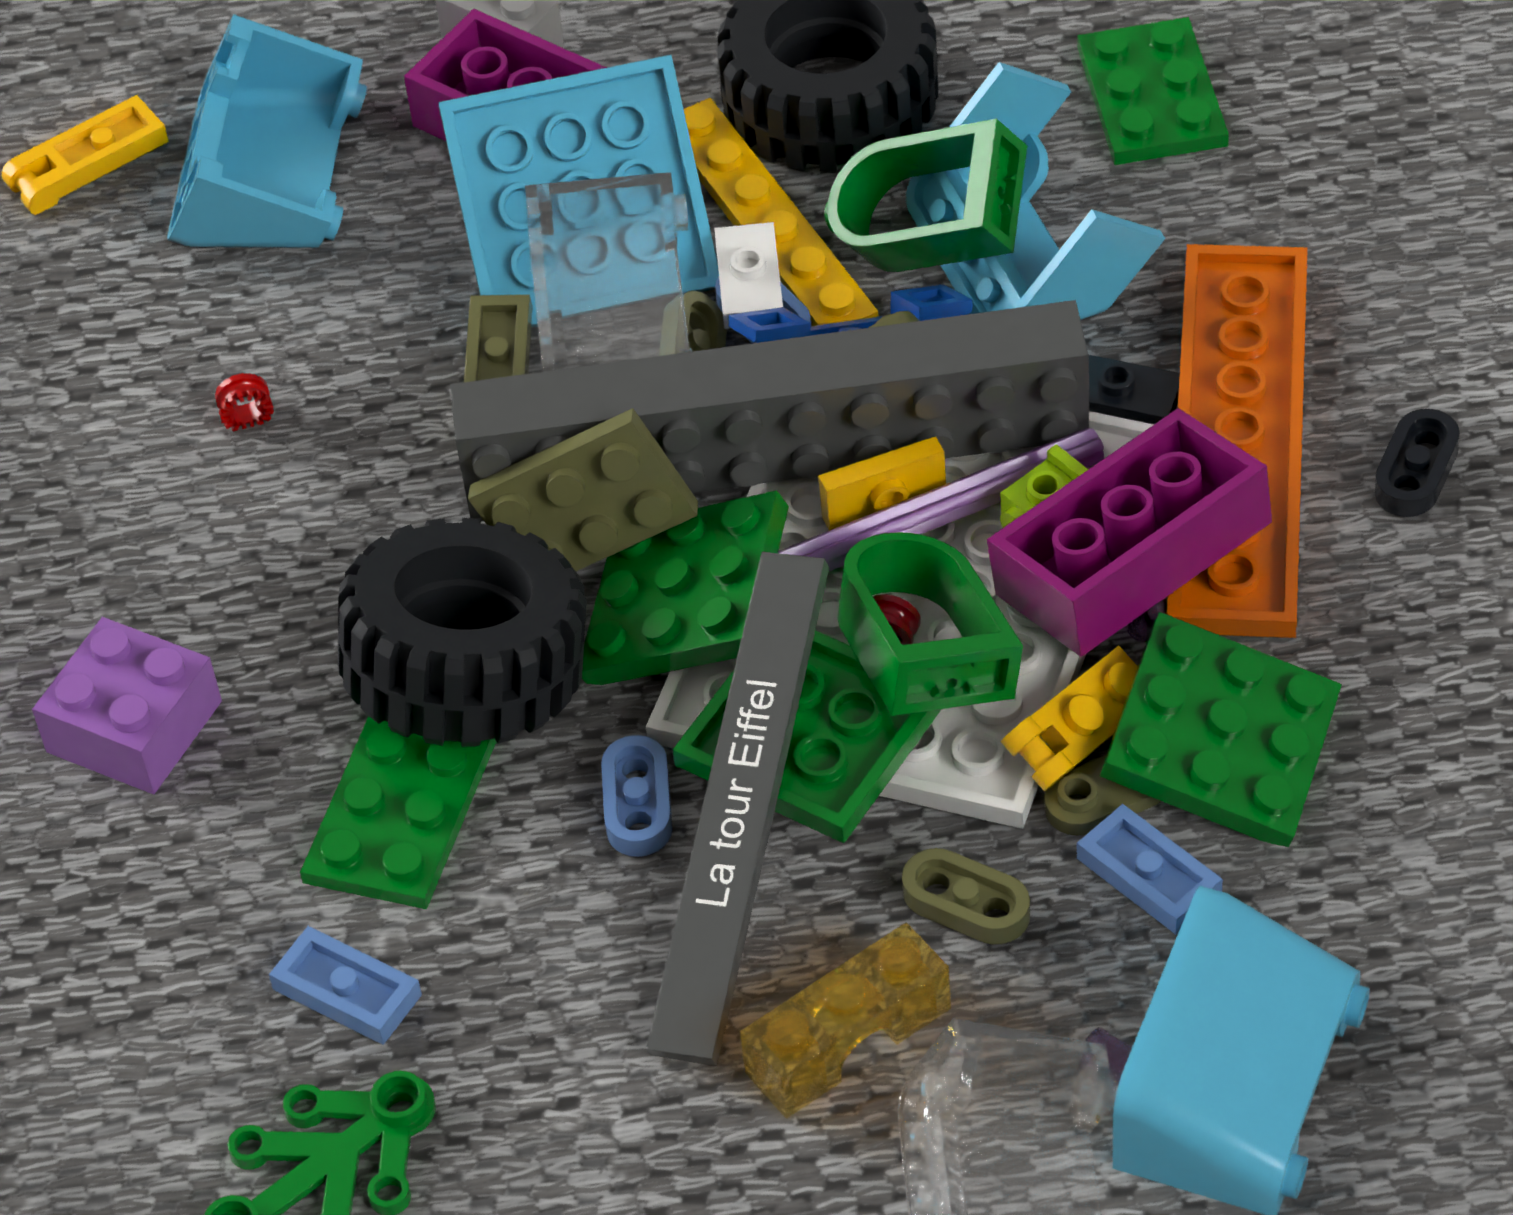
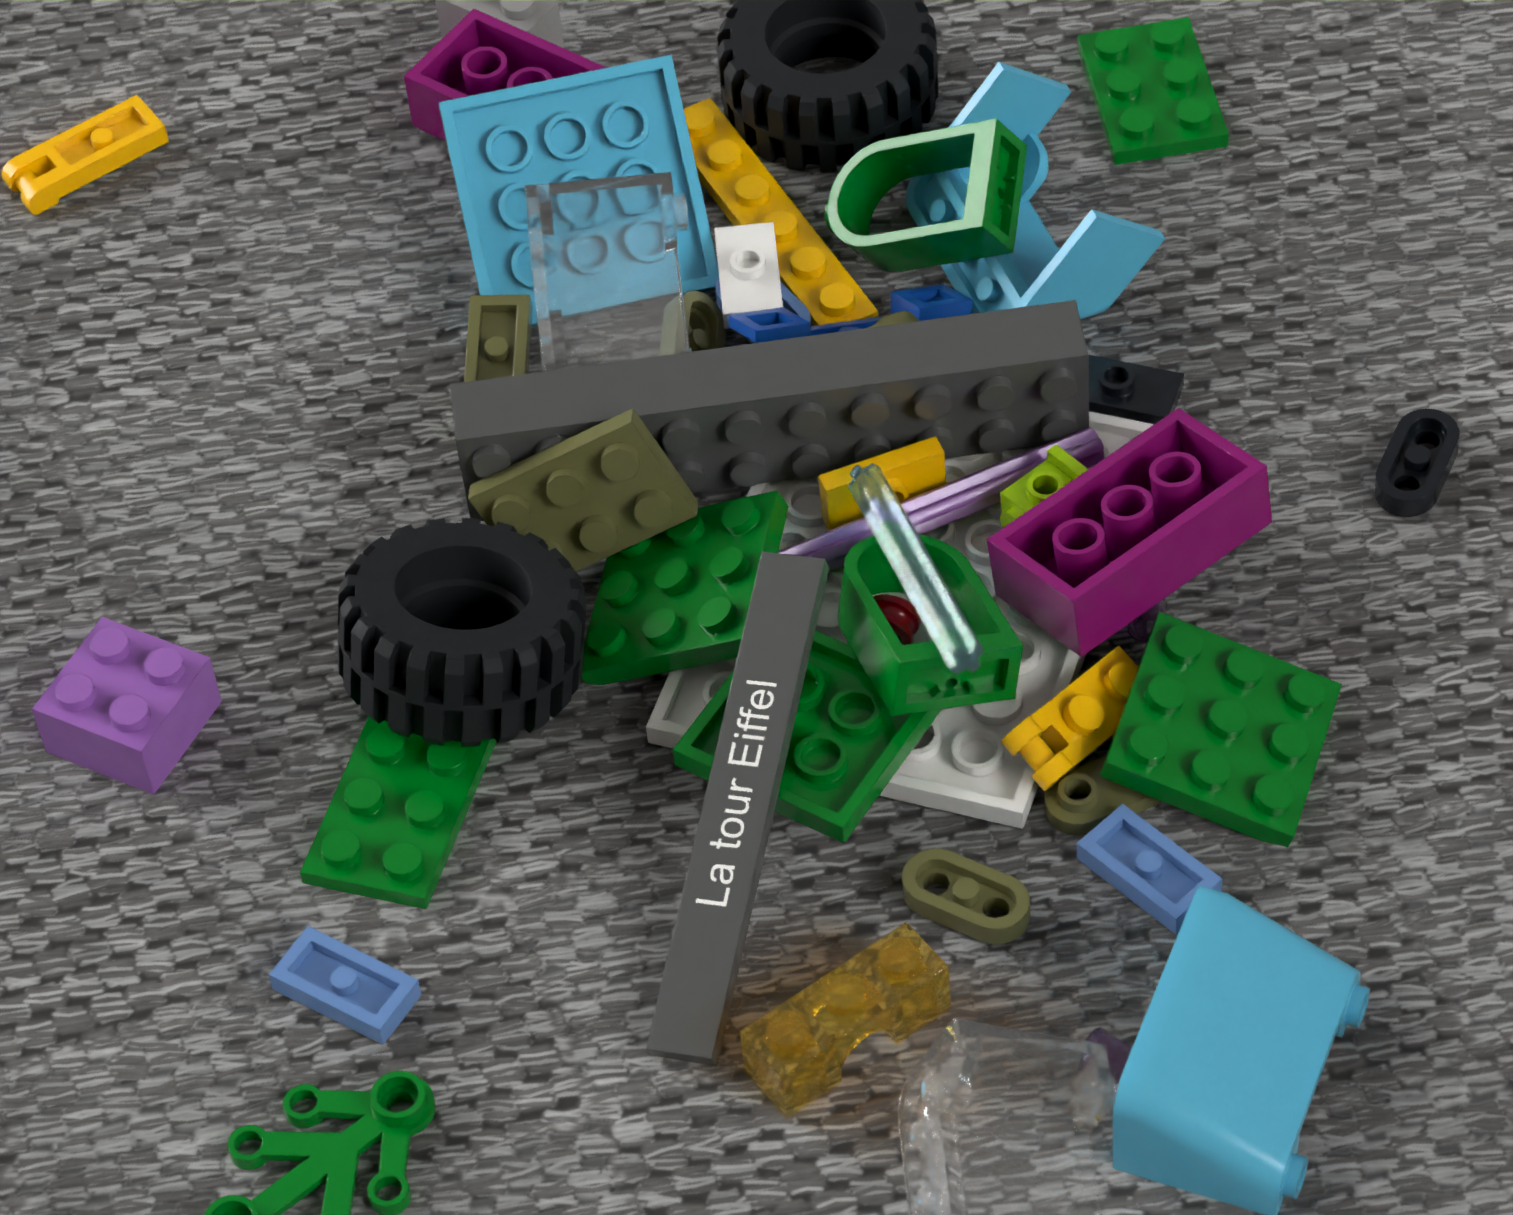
medium azure windscreen [167,14,367,248] -> none
red bush [215,373,274,431] -> none
medium blue plate [601,735,672,857] -> none
orange plate [1167,244,1308,638] -> none
none -> clear light blue axle [848,463,983,674]

